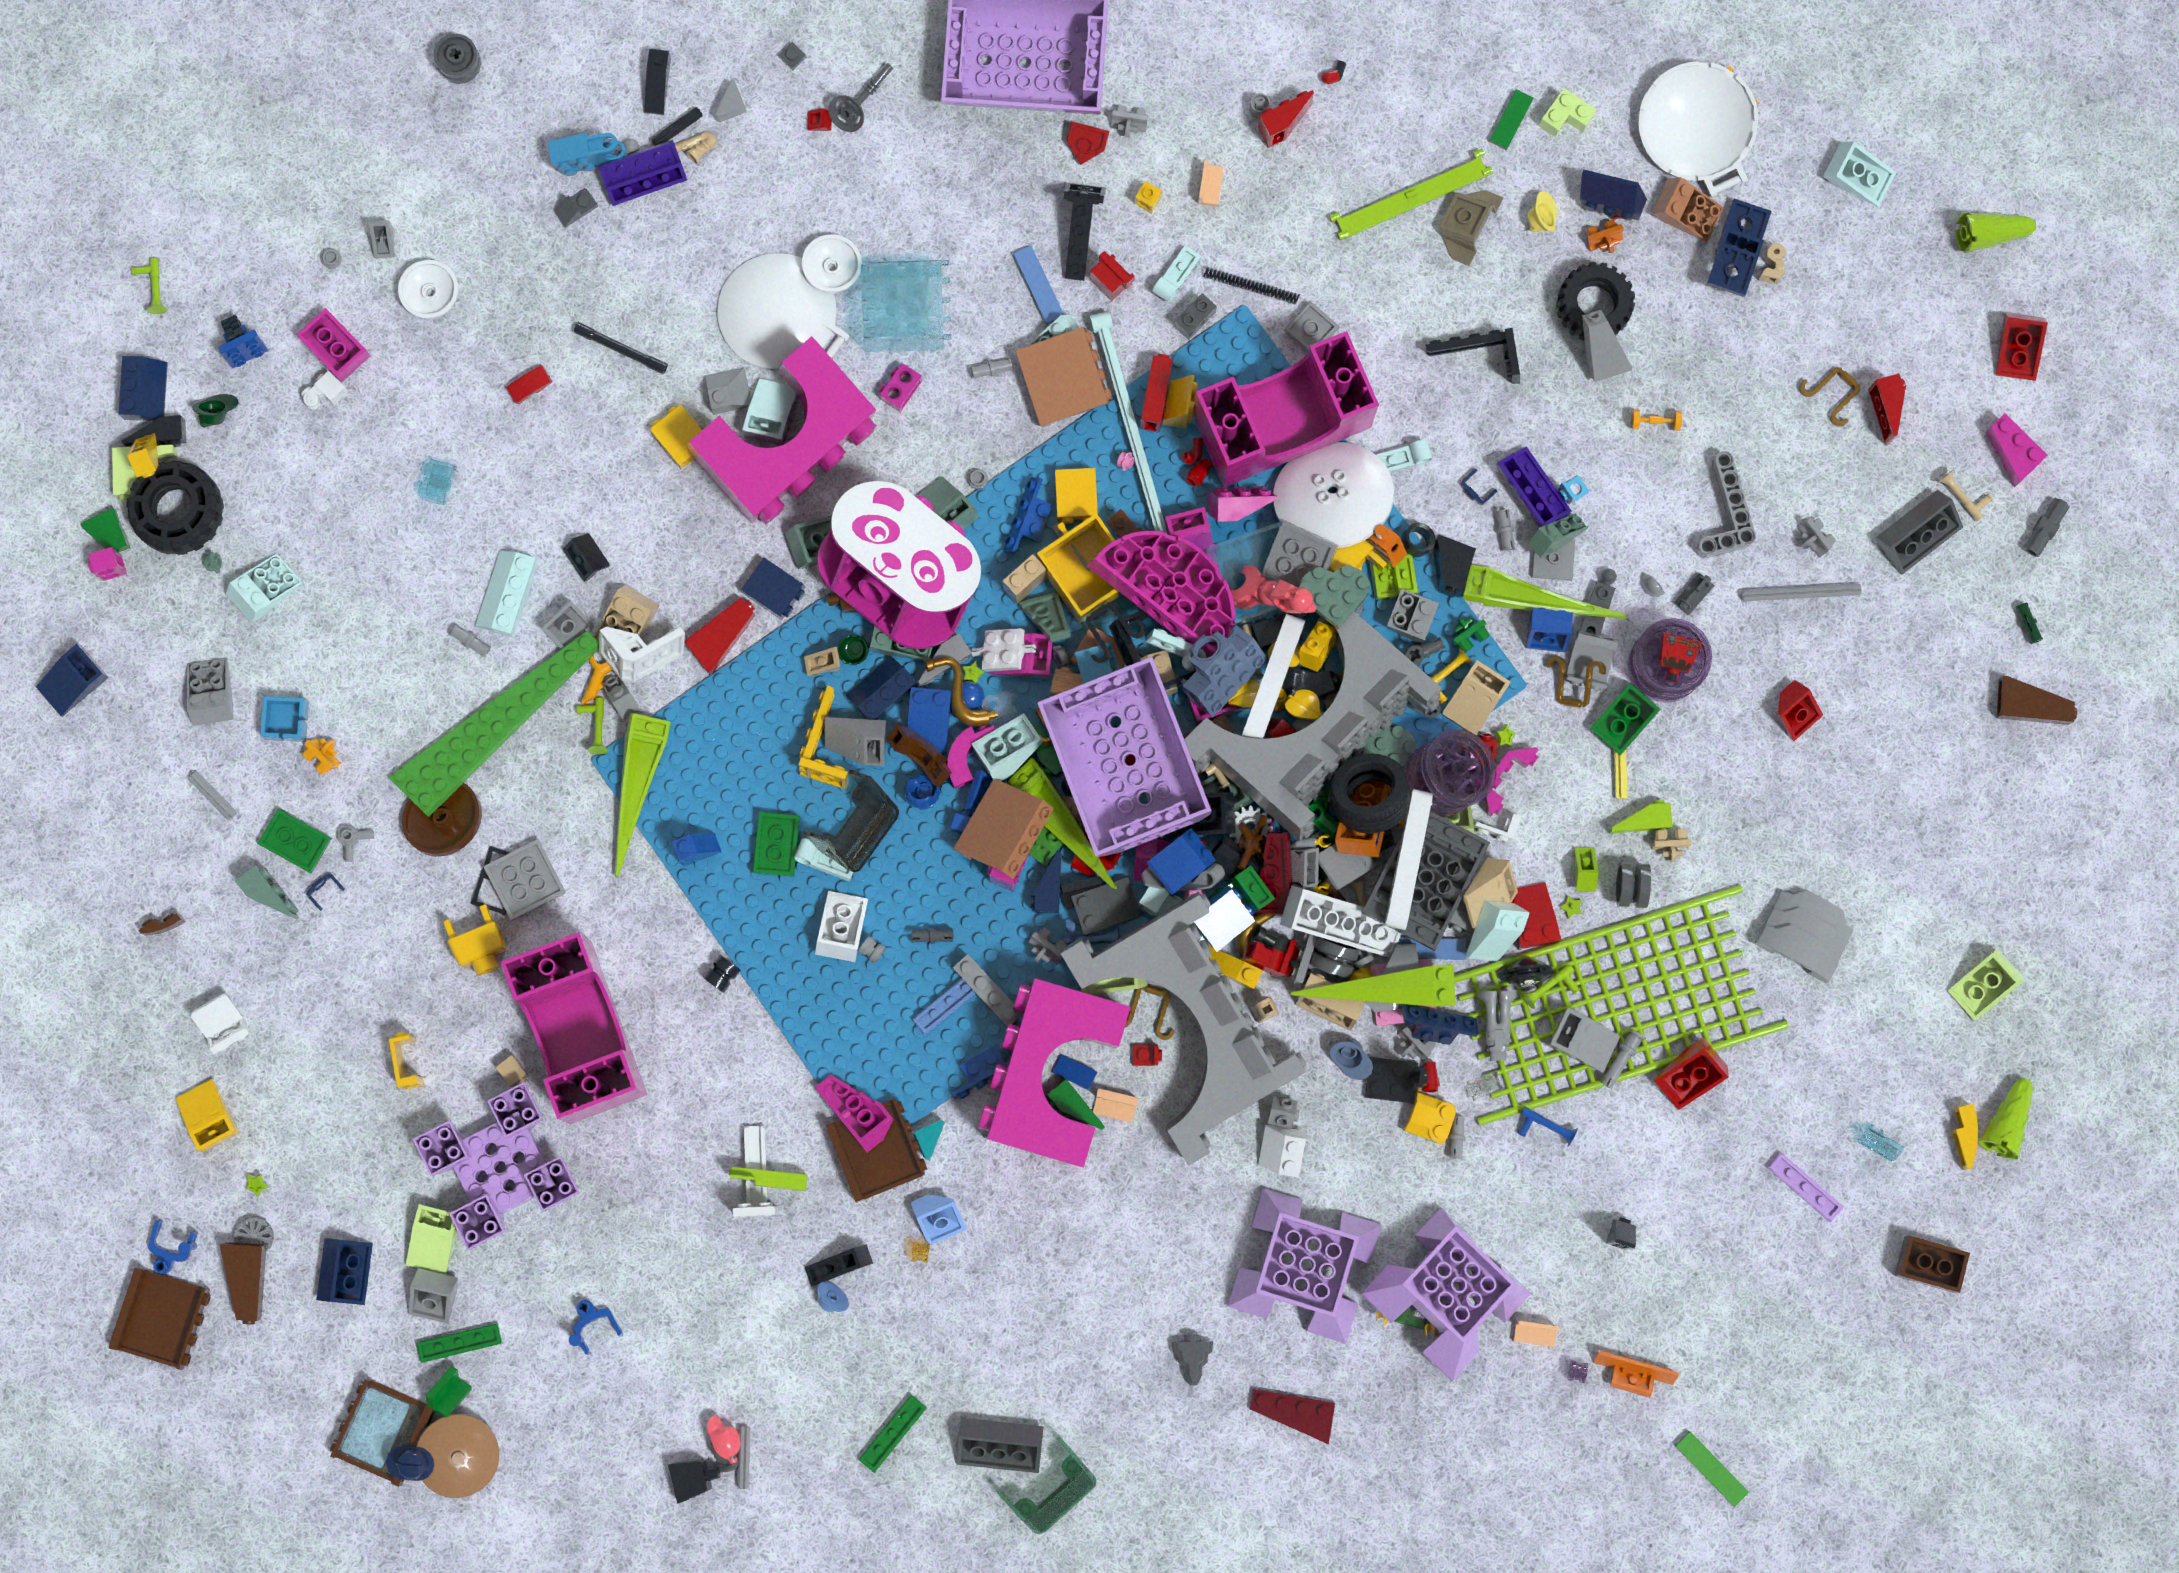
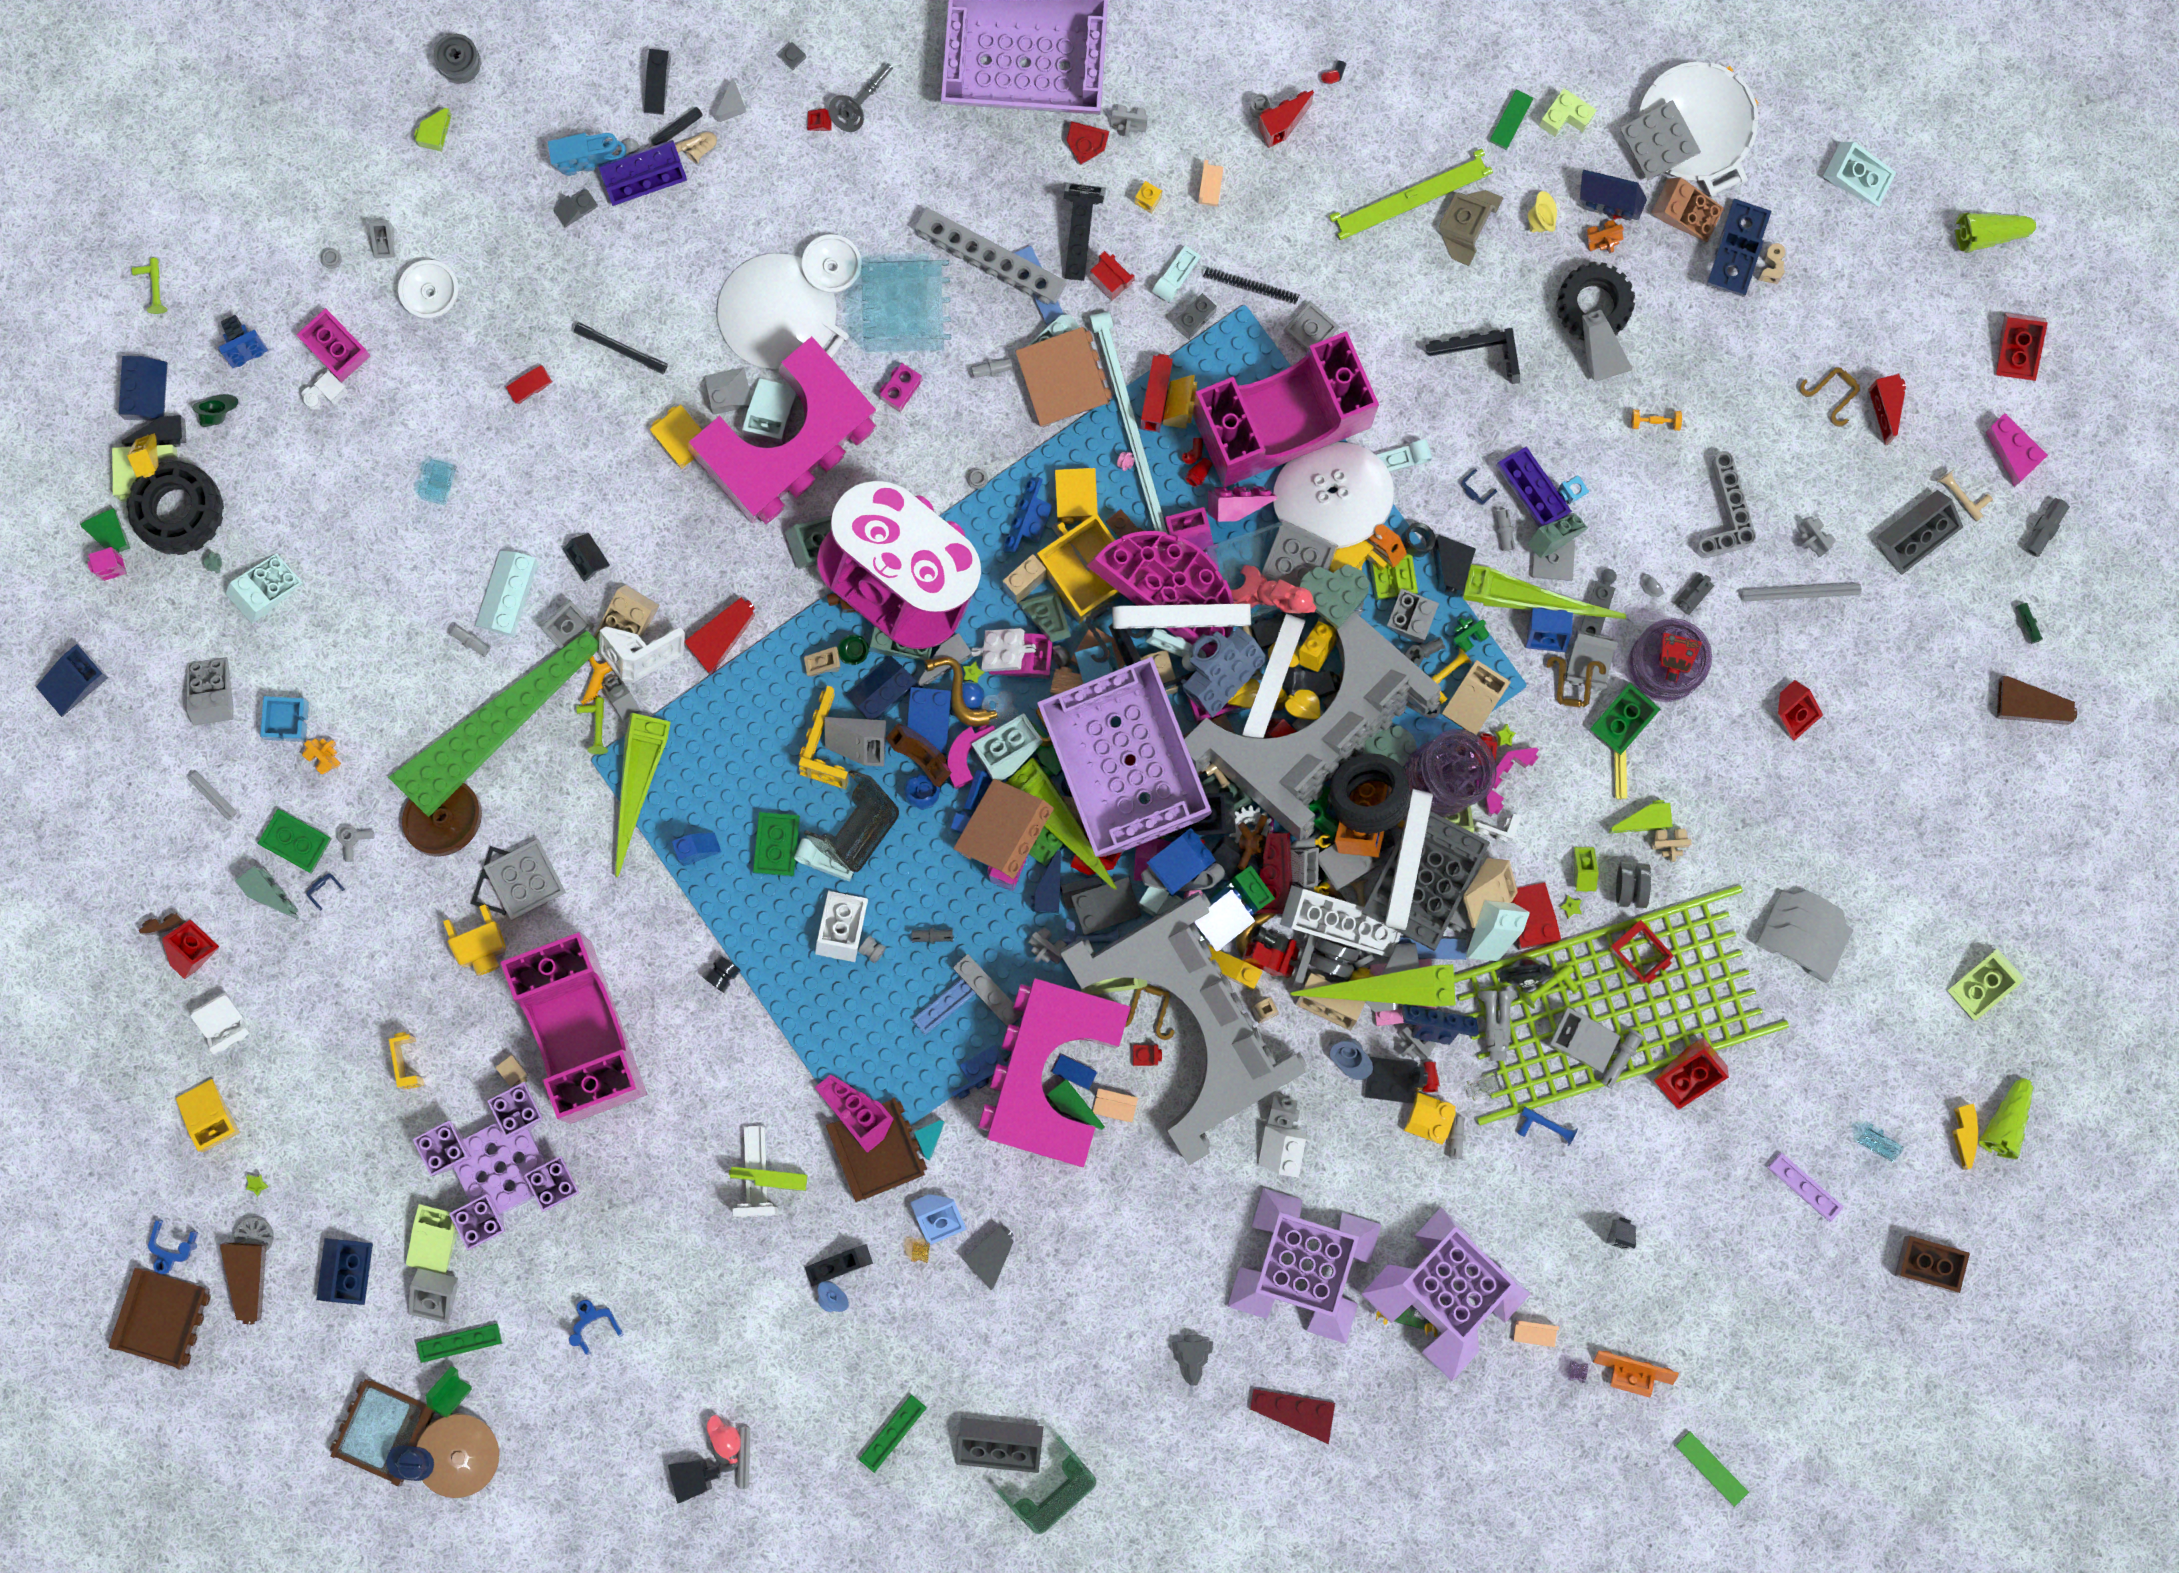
dark blue brick [741,558,805,620] -> none
sand green slope [919,476,979,530] -> none
none -> red slope [162,919,219,979]
none -> lime slope [414,108,452,152]
none -> light grey brick [915,207,1066,305]
none -> dark grey slope [963,1226,1014,1290]
none -> white beam [1112,604,1251,629]
none -> red window [1608,920,1674,985]
none -> light grey plate [1620,100,1701,181]

